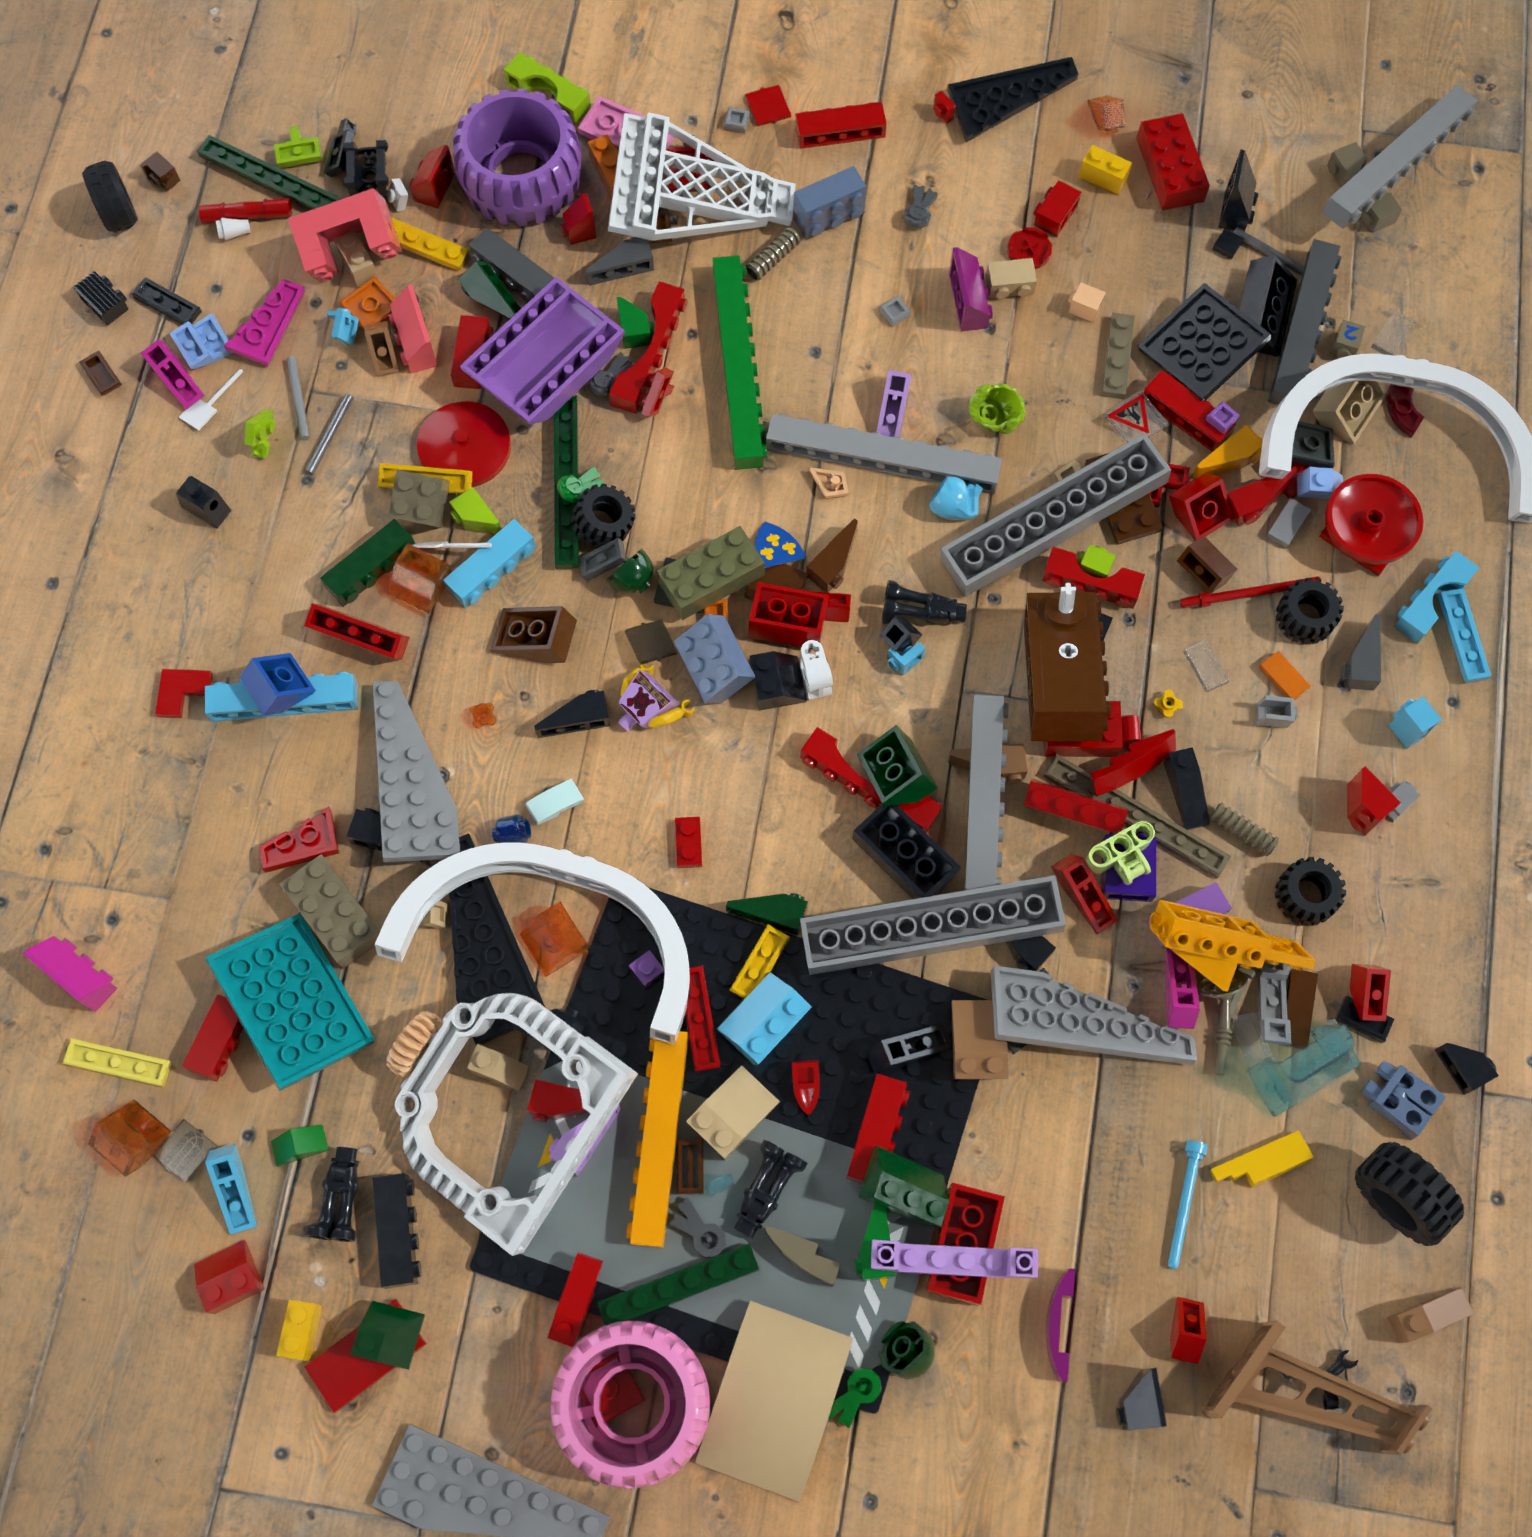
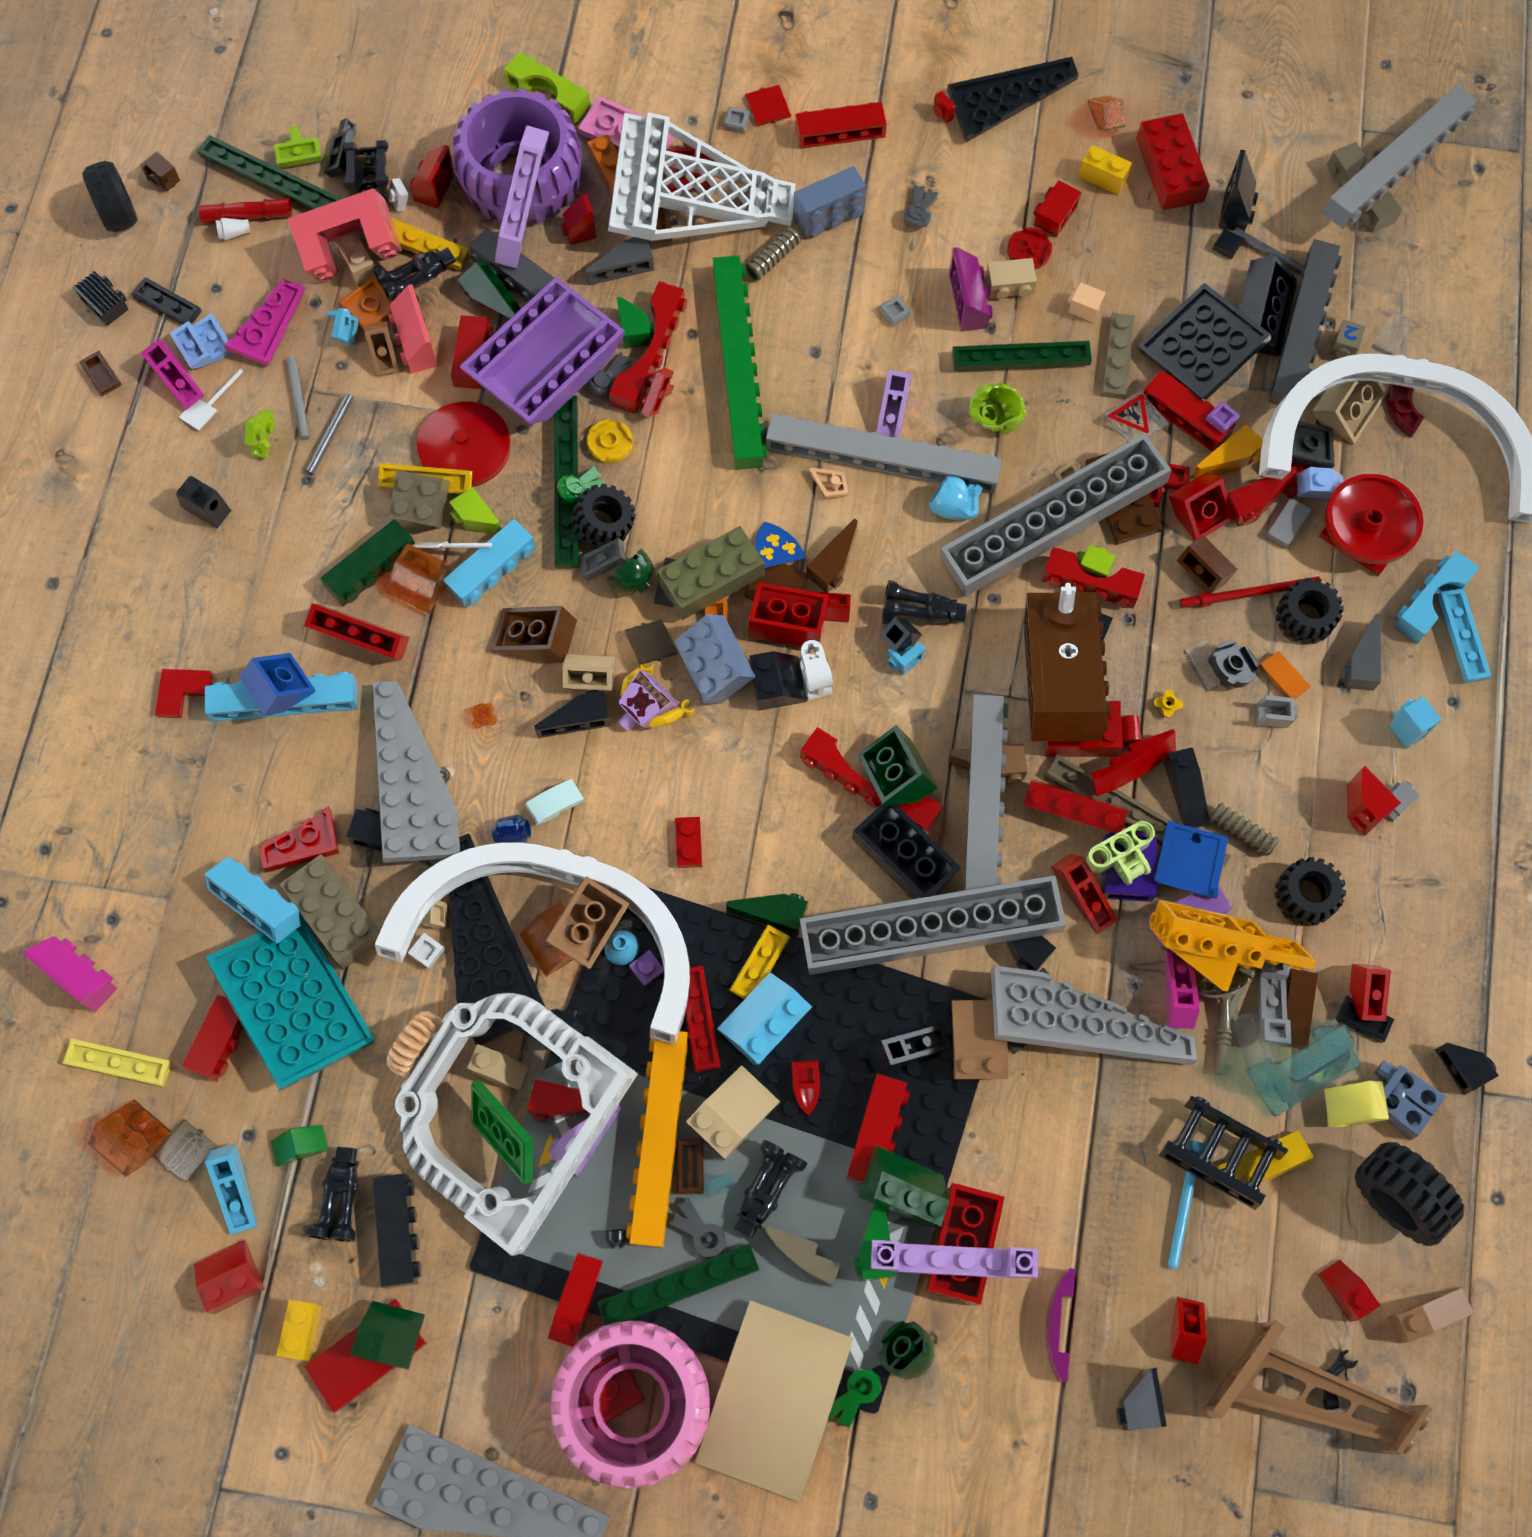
none -> medium azure brick [204,857,300,944]
none -> black piece [372,247,456,303]
none -> white plate [408,933,445,970]
none -> green tile [471,1079,533,1184]
none -> lavender slope [495,126,549,269]
none -> medium nougat slope [545,876,629,969]
none -> tan brick [563,654,615,691]
none -> yellow tile [586,419,633,464]
none -> medium azure brick [604,930,640,966]
none -> black hinge [606,1229,627,1249]
none -> dark green plate [952,341,1092,371]
none -> blue container [1153,821,1228,899]
none -> black fence [1159,1095,1288,1210]
none -> black plate [1208,641,1258,688]
none -> red slope [1317,1260,1381,1322]
none -> light yellow piece [1324,1081,1389,1127]

